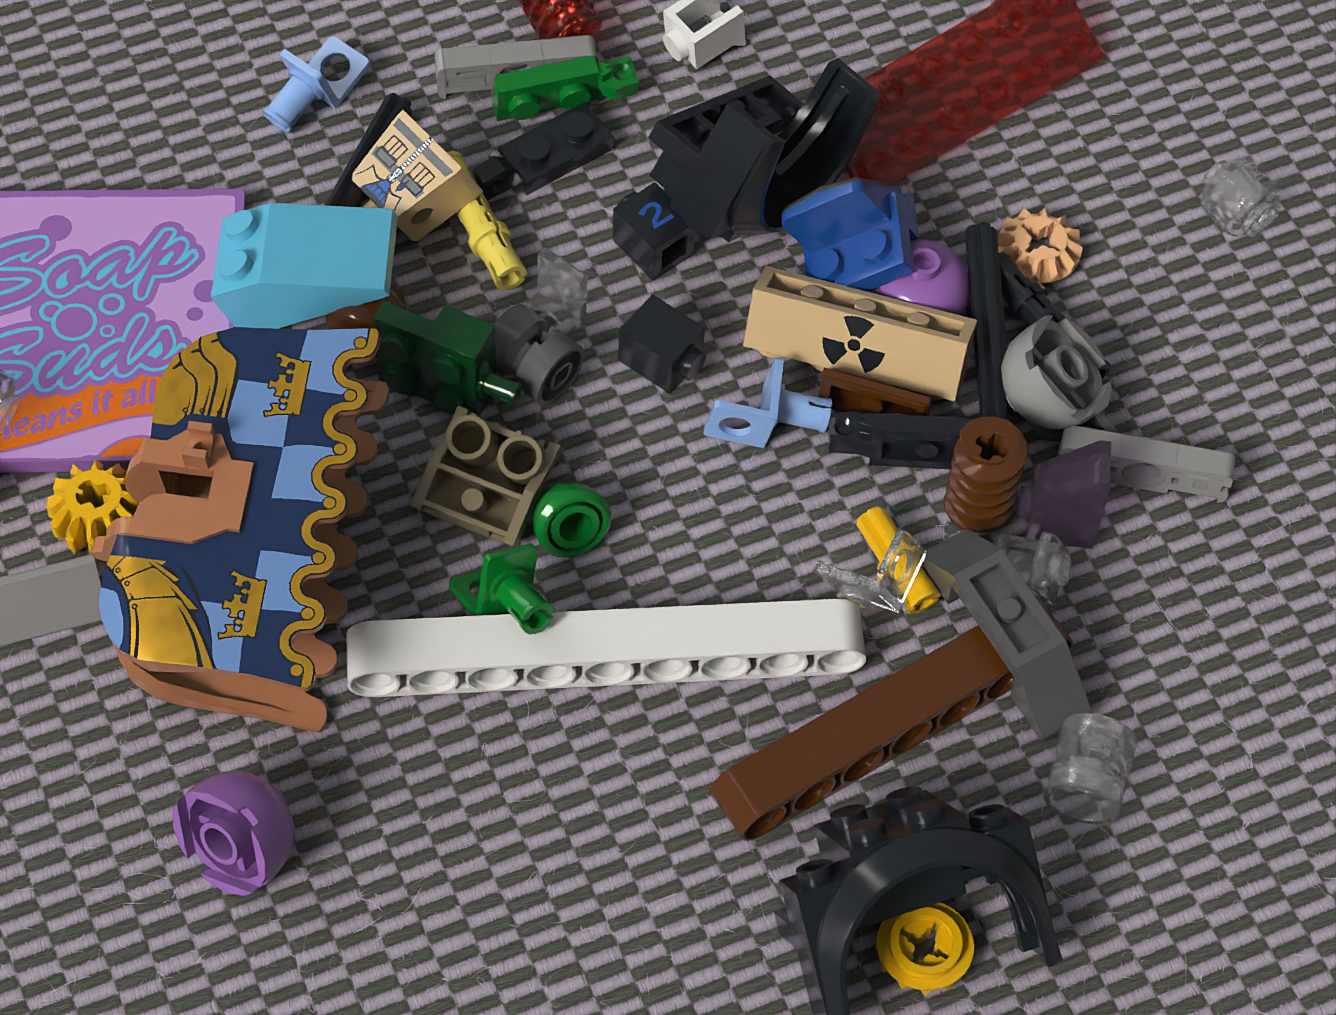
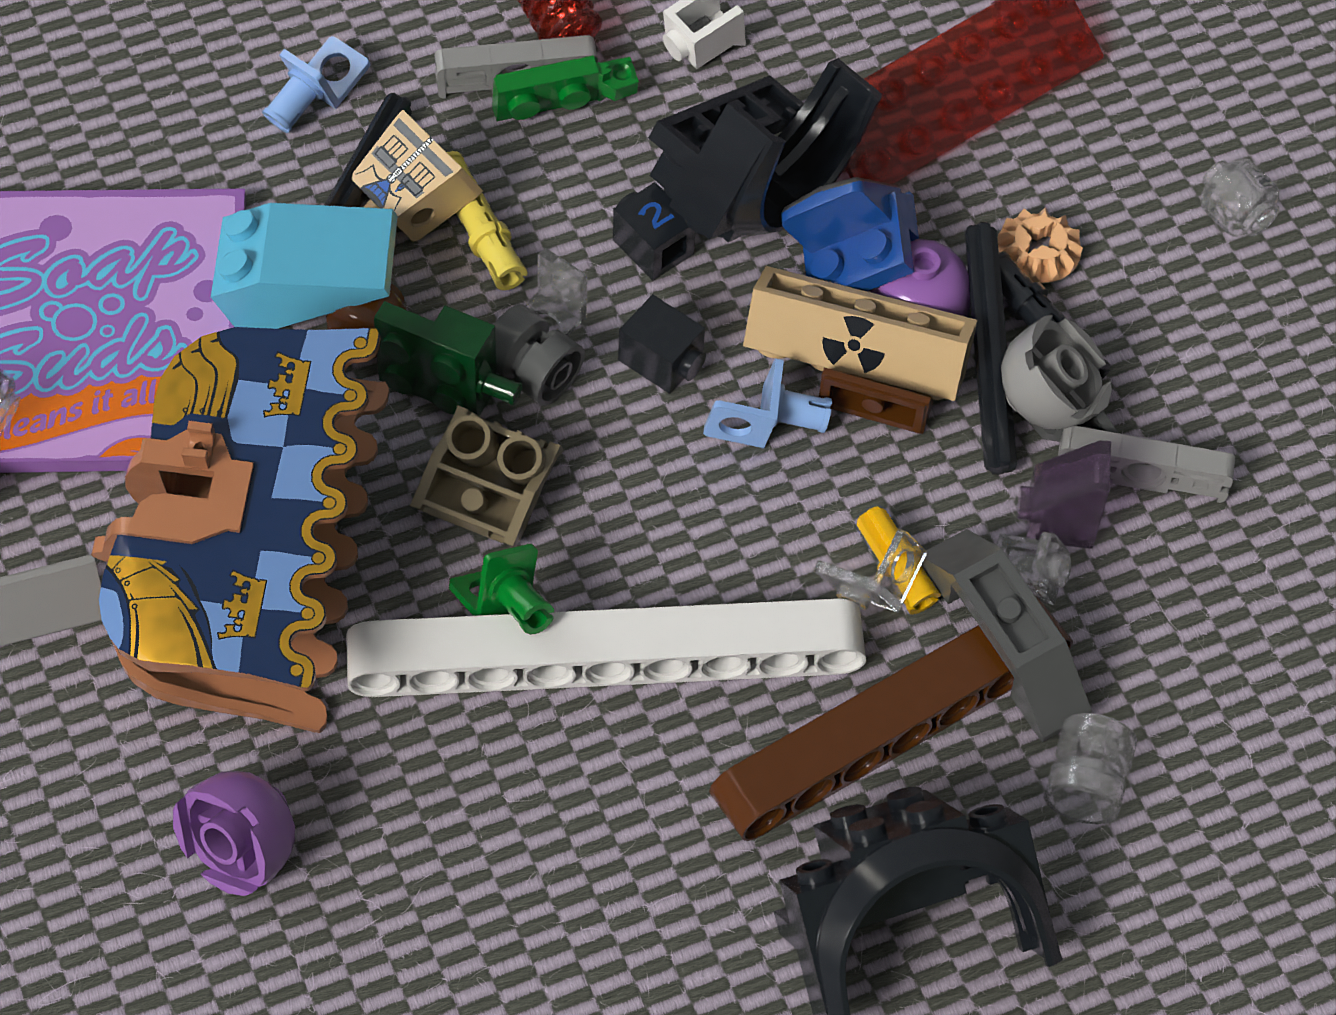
yellow gear [46,458,139,559] -> none
black hinge [473,102,614,201] -> none
green brick [533,483,611,558] -> none
black hinge [828,411,974,470] -> none
yellow gear [875,902,974,996] -> none
reddish brown piece [943,417,1027,533] -> none

